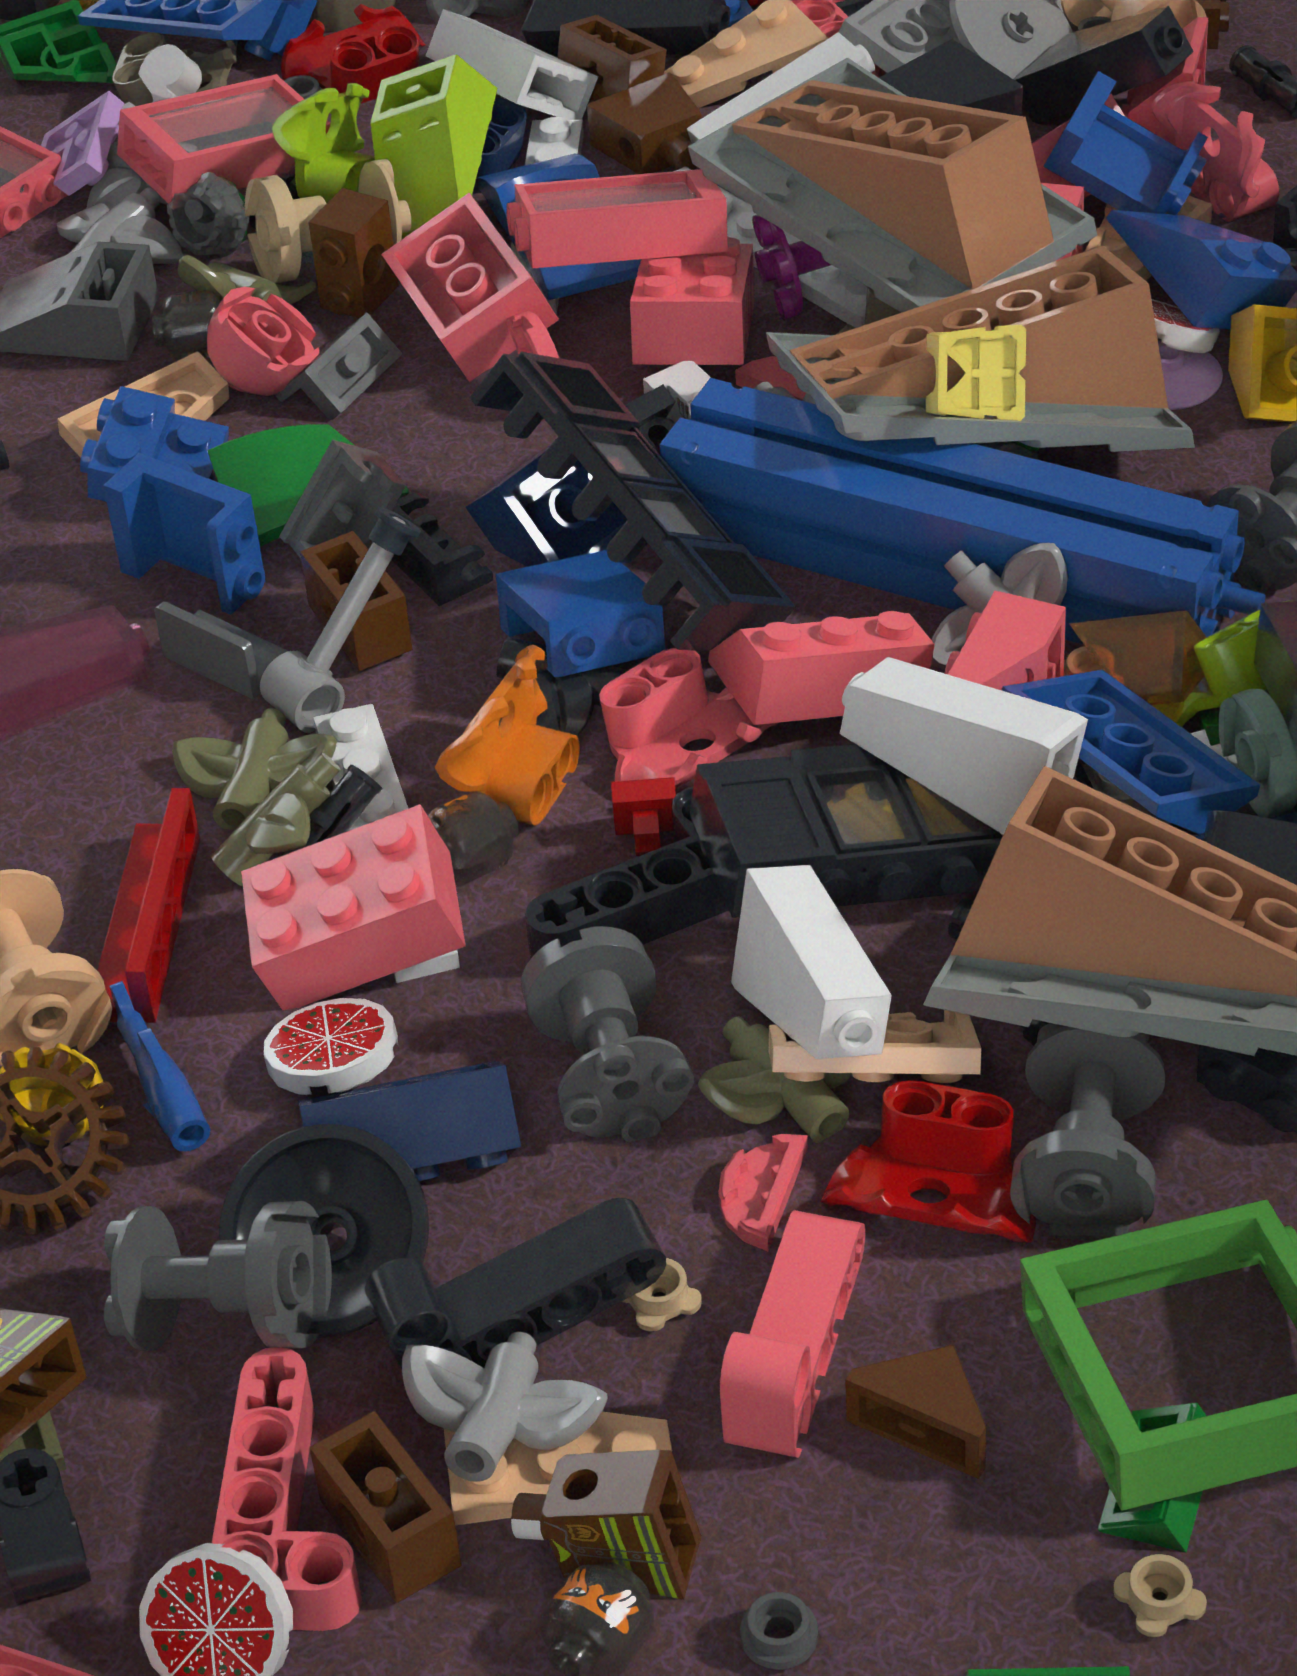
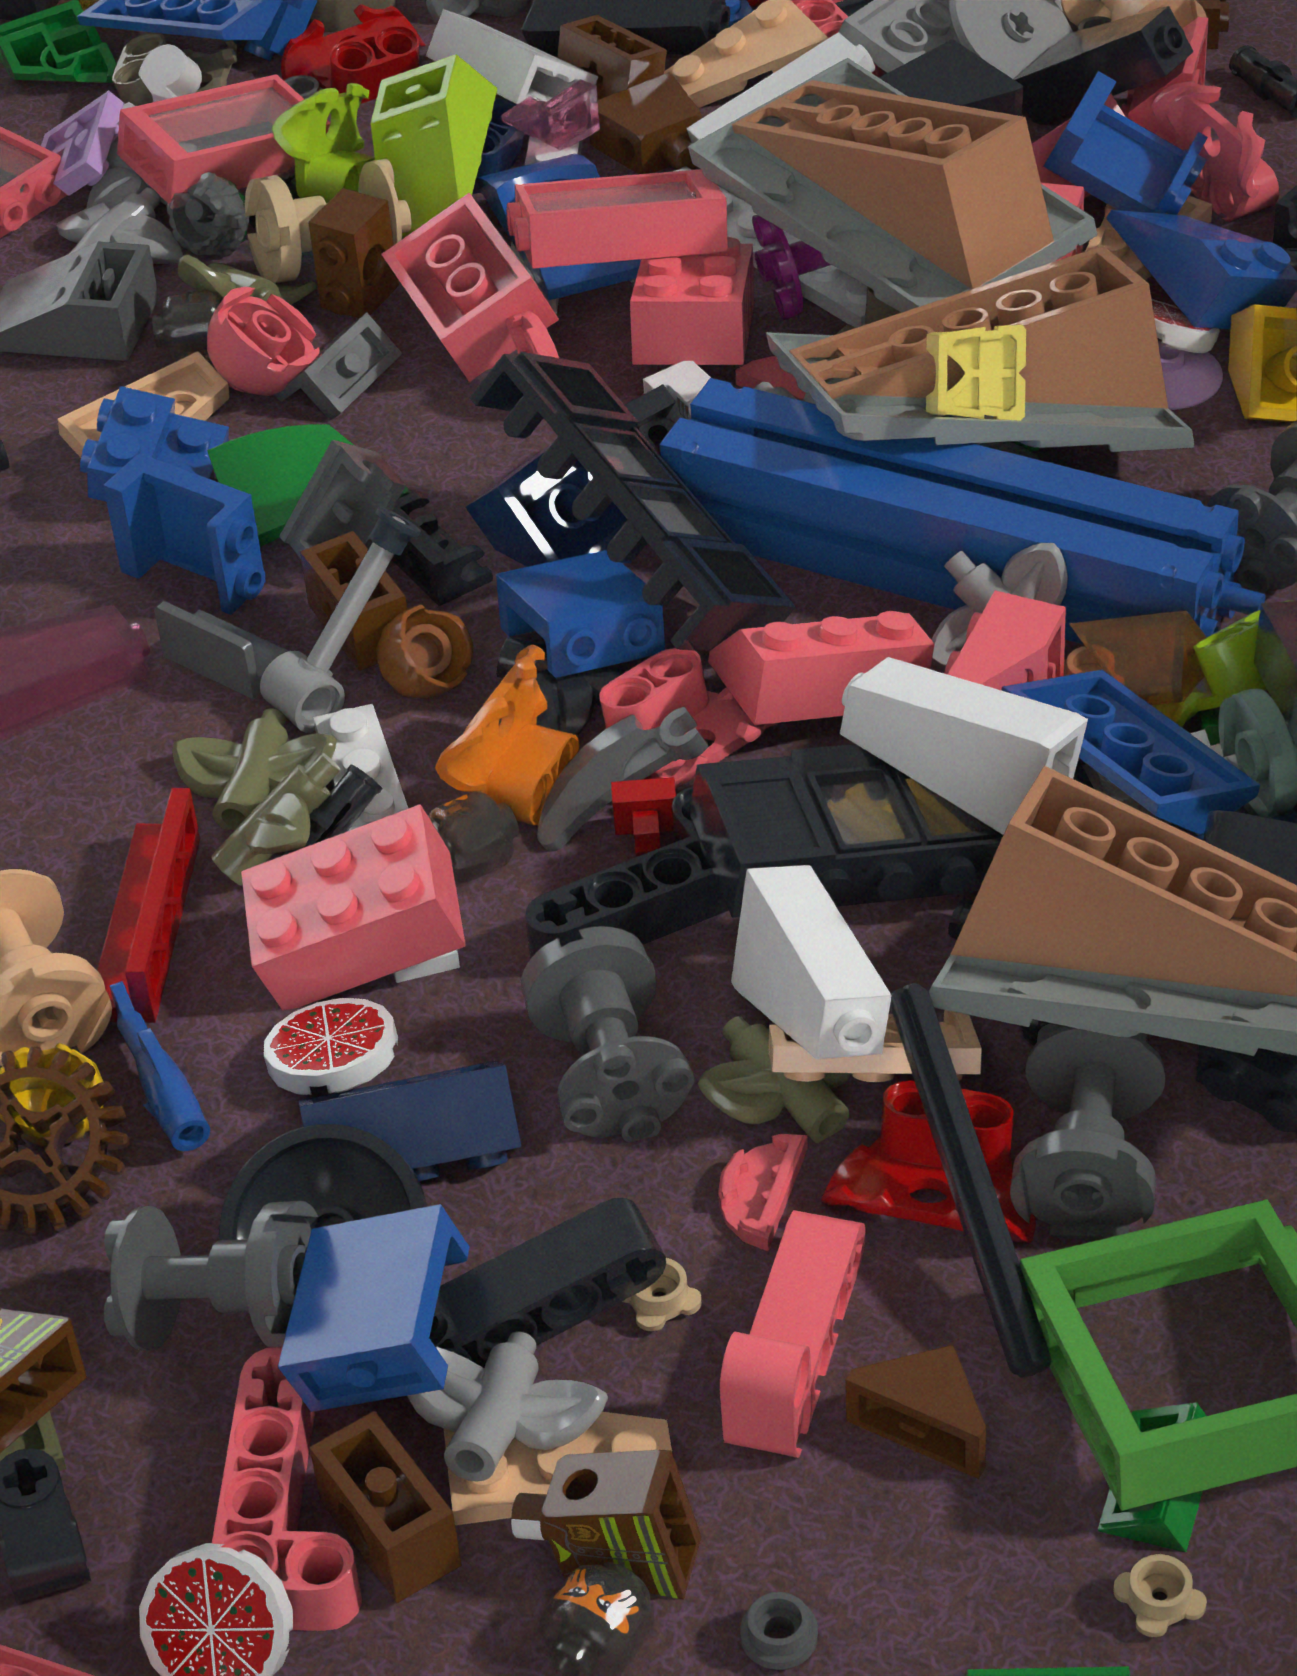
none -> blue panel [278,1204,470,1412]
none -> dark orange hair [376,605,474,699]
none -> clear pink slope [501,79,600,150]
none -> dark grey piece [537,707,709,851]
none -> black axle [890,983,1052,1378]

